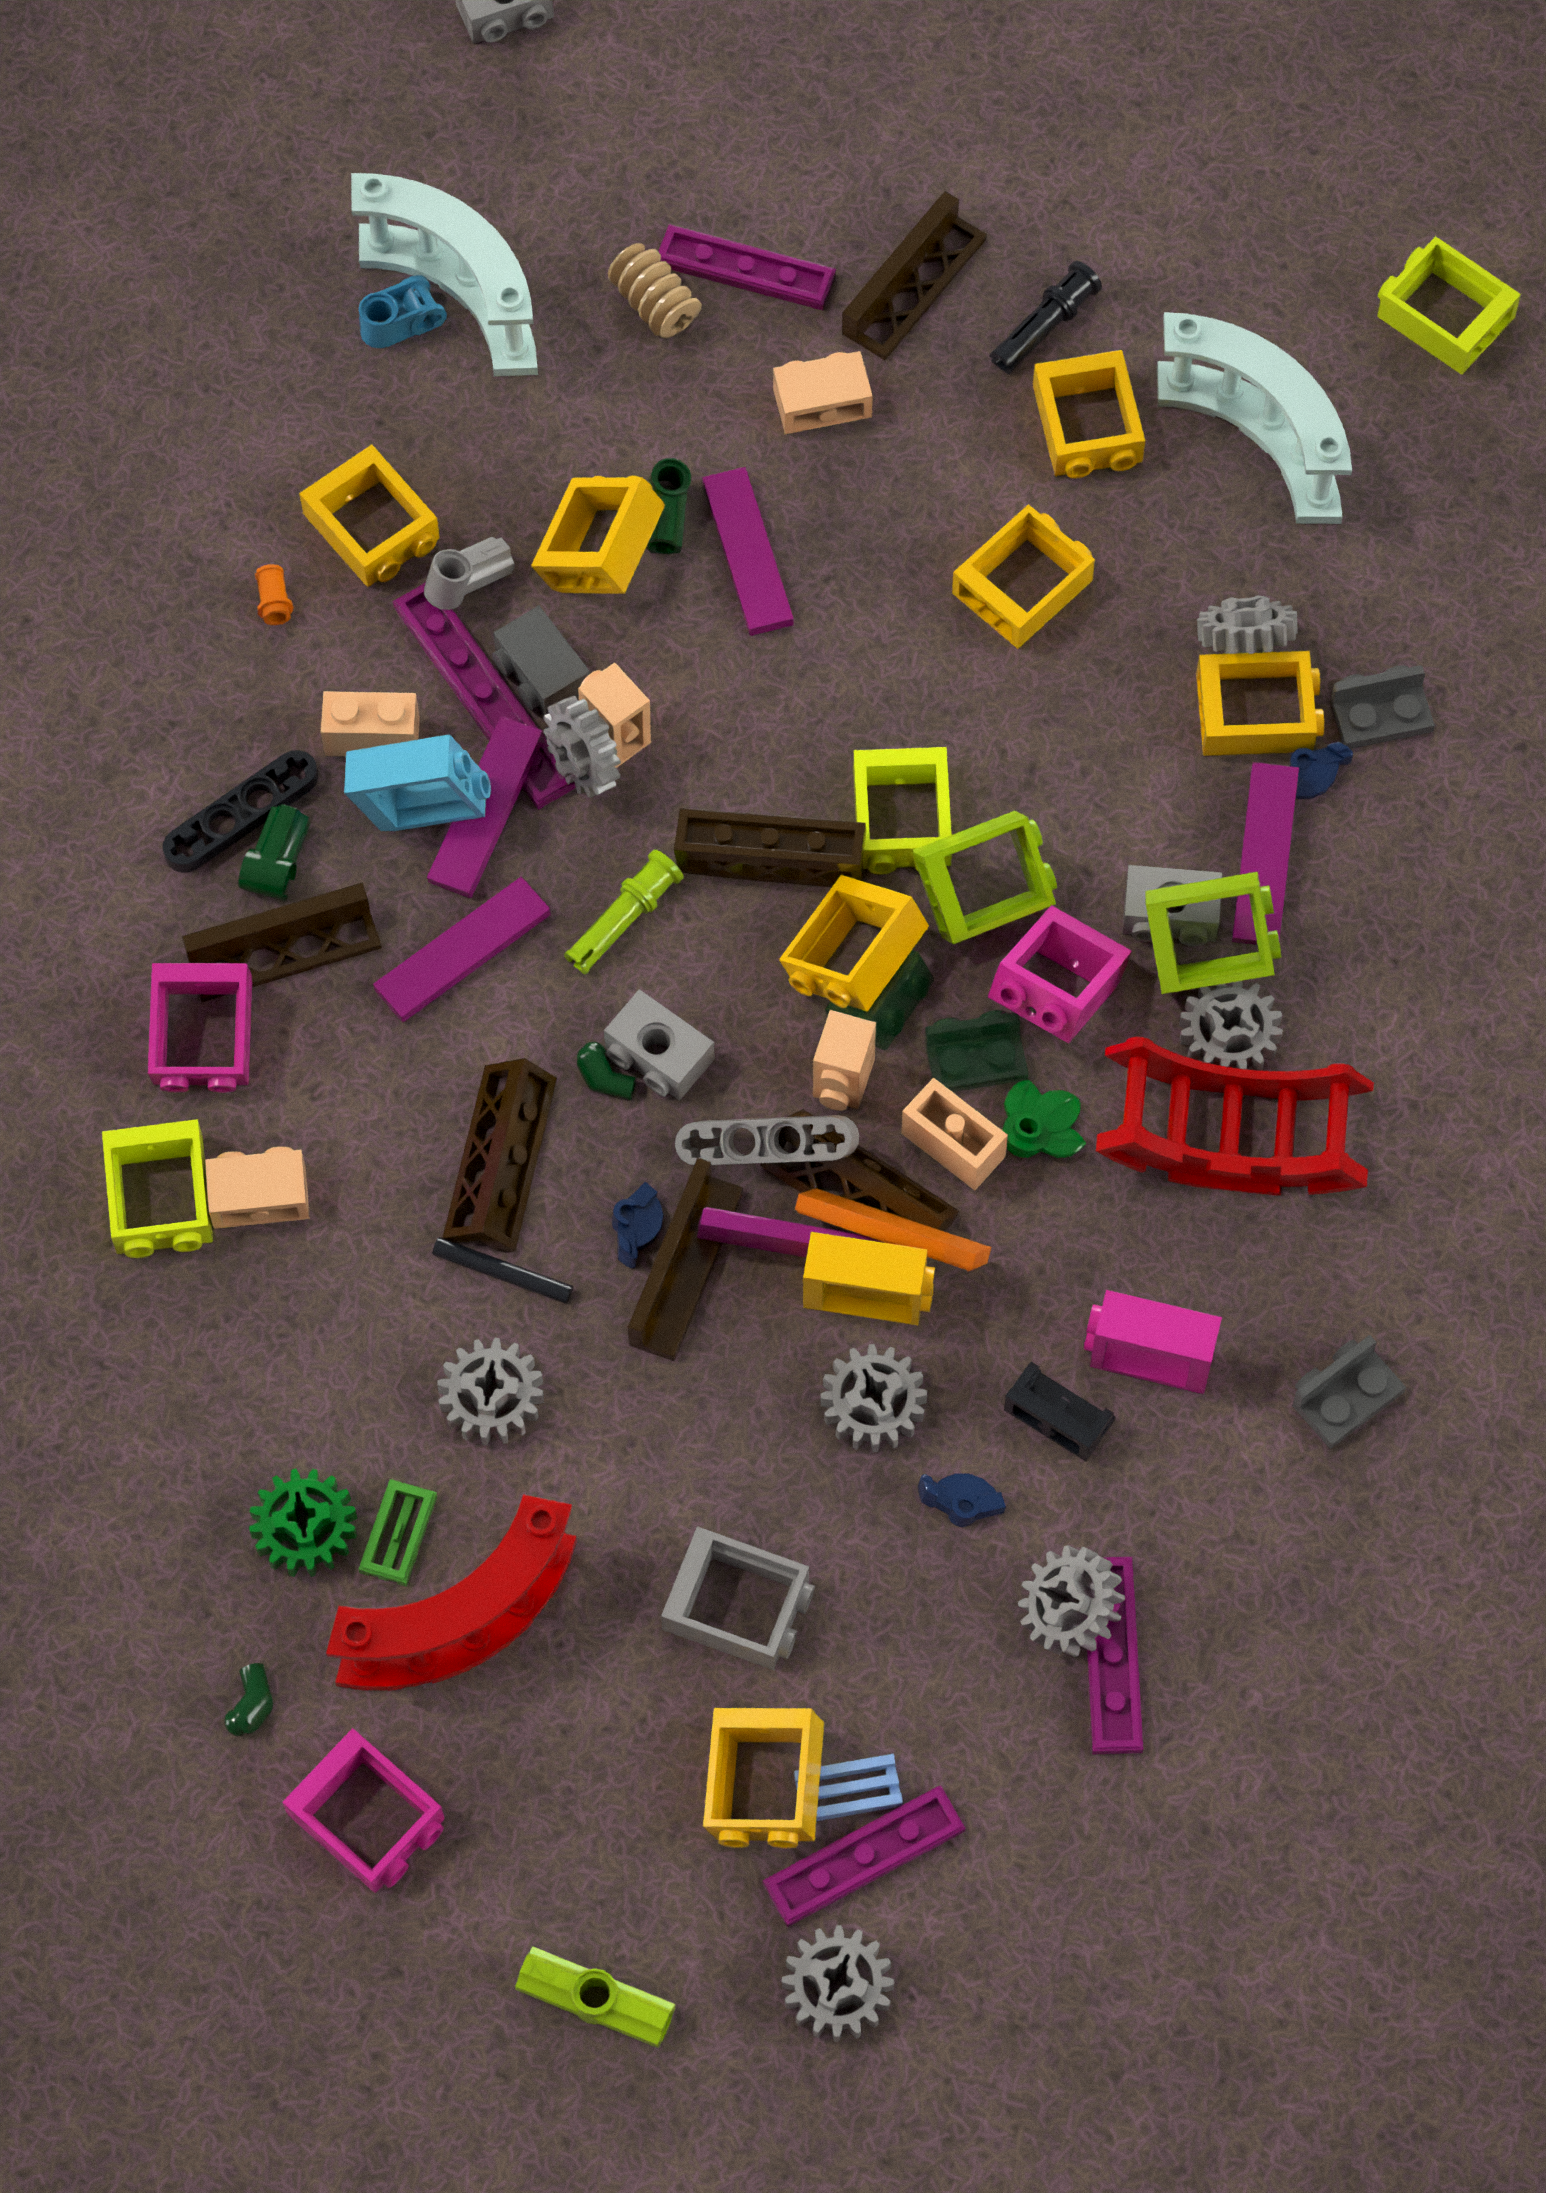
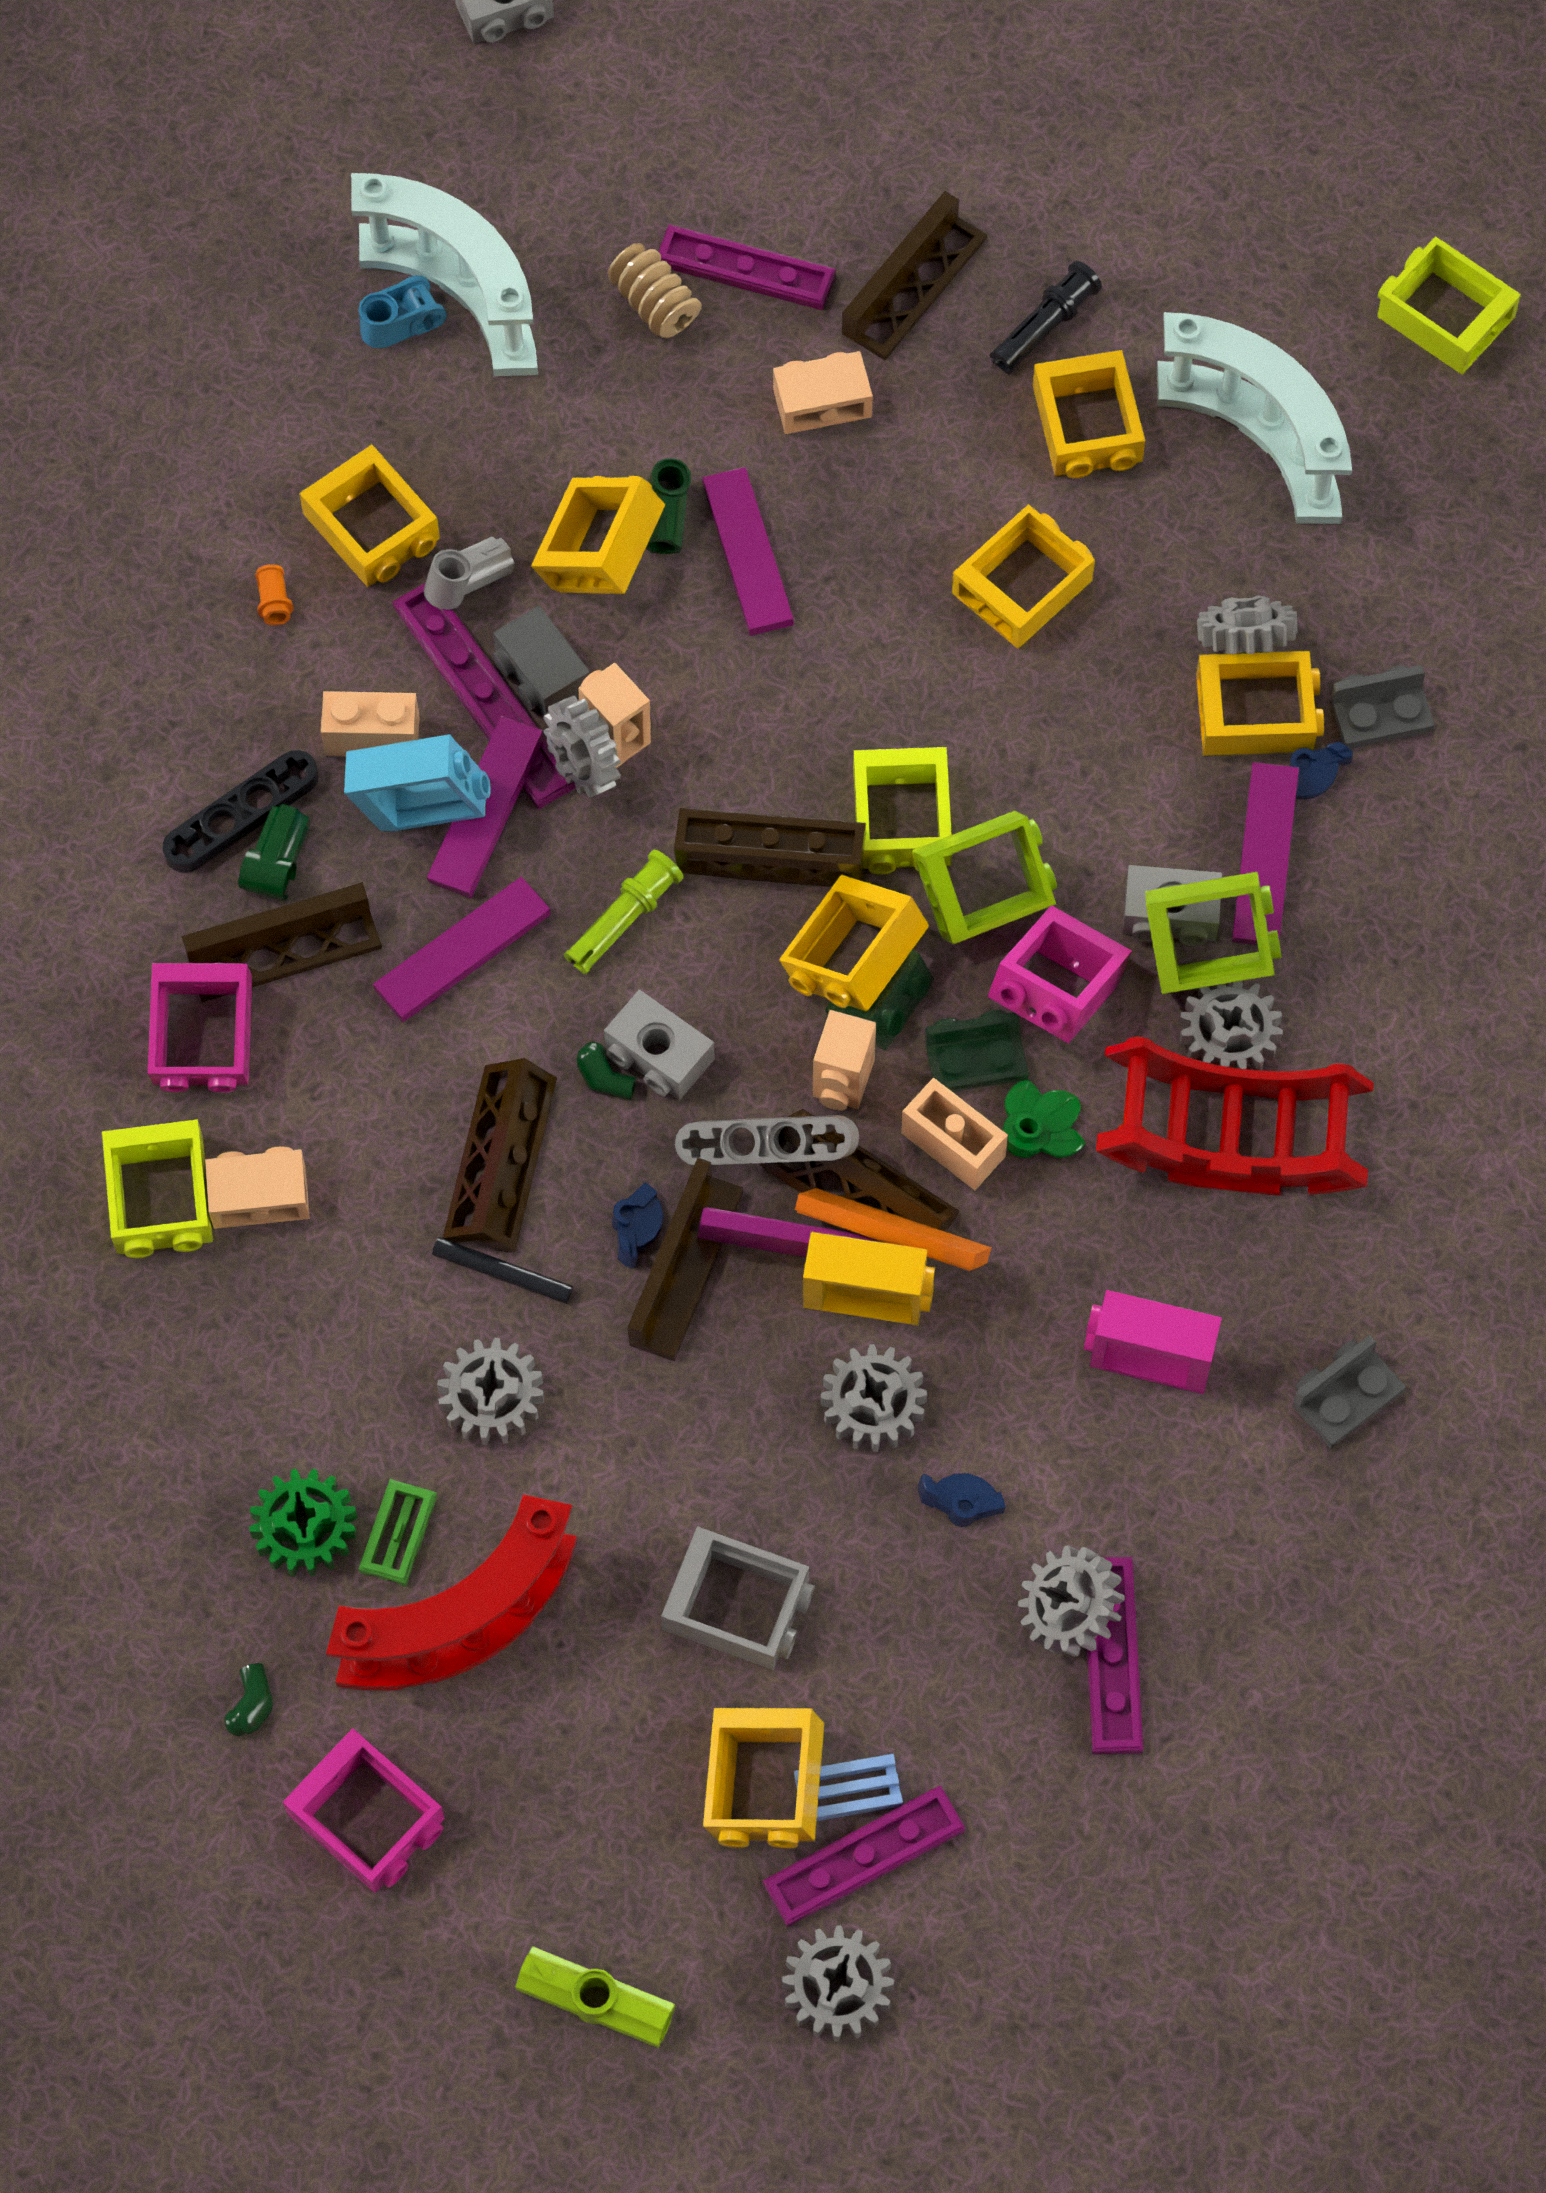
black hinge [1004,1361,1116,1462] -> none

